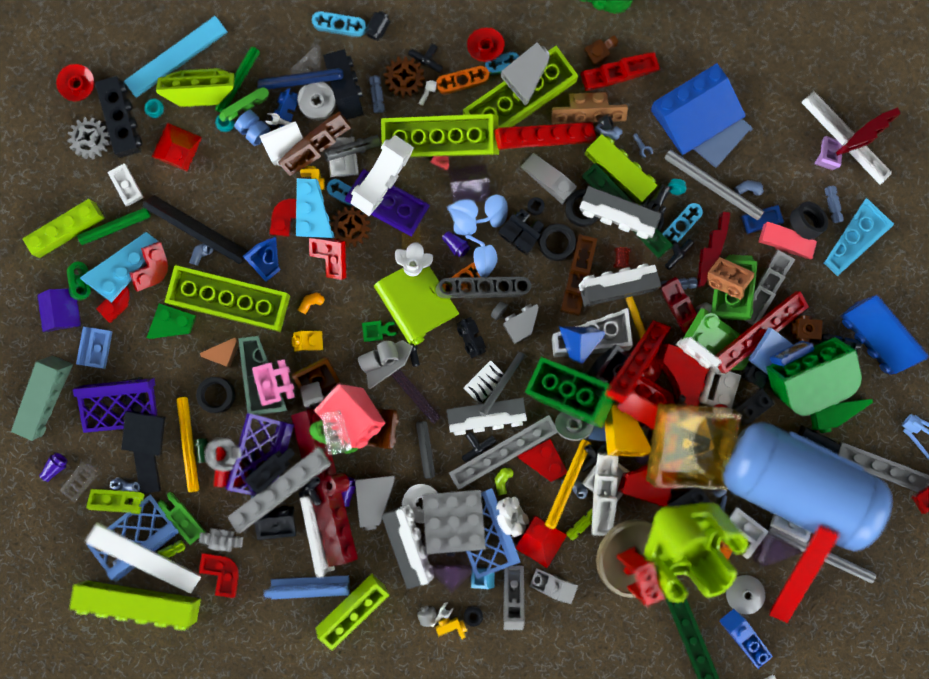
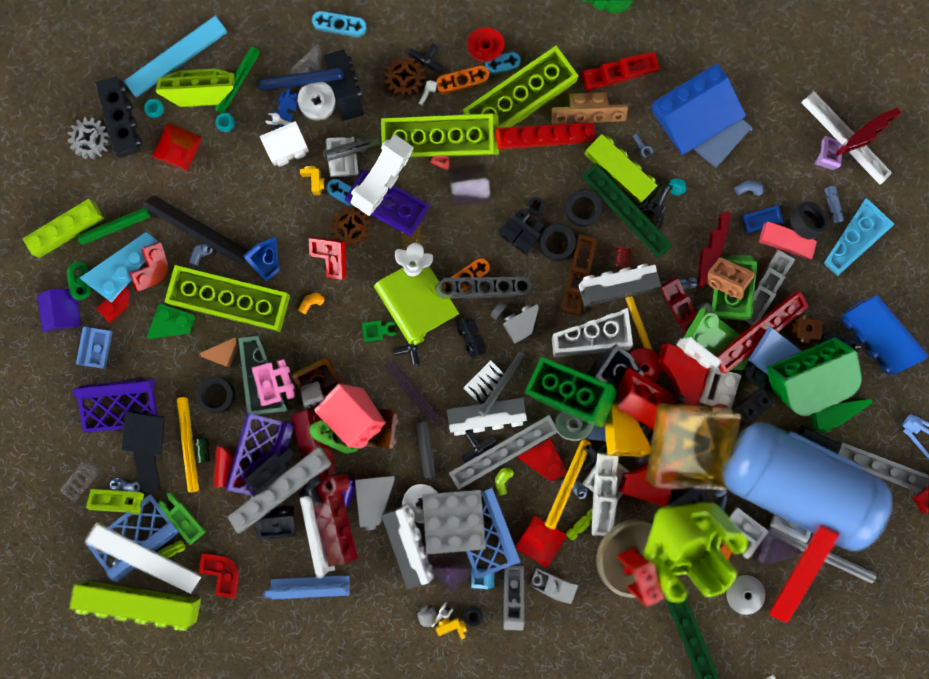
sand green wedge [11,355,73,441] -> none
dark purple cone [39,453,68,482] -> none
red dish [56,64,95,101] -> none
white plate [108,163,144,206] -> none
light grey gear [199,528,243,551] -> none
light grey piece [205,437,241,471] -> none
bright green hinge [219,87,269,122] -> none
medium blue wheel [234,110,271,146] -> none
red plate [270,199,297,237] -> none
reddish brown slope [278,111,351,176] -> none
yellow bracket [292,331,323,352] -> none
medium azure wing [296,178,335,238] -> none
lime brick [316,574,389,650] -> none
clear slope [322,410,351,455] -> none
light grey panel [358,340,413,389] -> none
black brick [365,11,391,41] -> none
sand blue axle [369,76,385,113] -> none
dark purple cone [442,231,470,258] -> none
light blue plant [448,195,508,277] -> none
white plate [496,497,529,537] -> none
light grey slope [501,43,549,106] -> none
light grey slope [521,153,577,205] -> none
blue slope [559,326,606,364] -> none
piece [579,186,661,239] -> none
reddish brown plate [584,35,619,65] -> none
sand blue arm [594,123,622,140] -> none
black hinge [598,114,614,131] -> none
red plate [606,320,671,403] -> none
medium azure beam [663,203,703,249] -> none
light grey axle [665,150,764,220] -> none
black piece [665,239,694,270] -> none
blue slope [719,609,773,669] -> none
blue tile [770,341,814,366] -> none

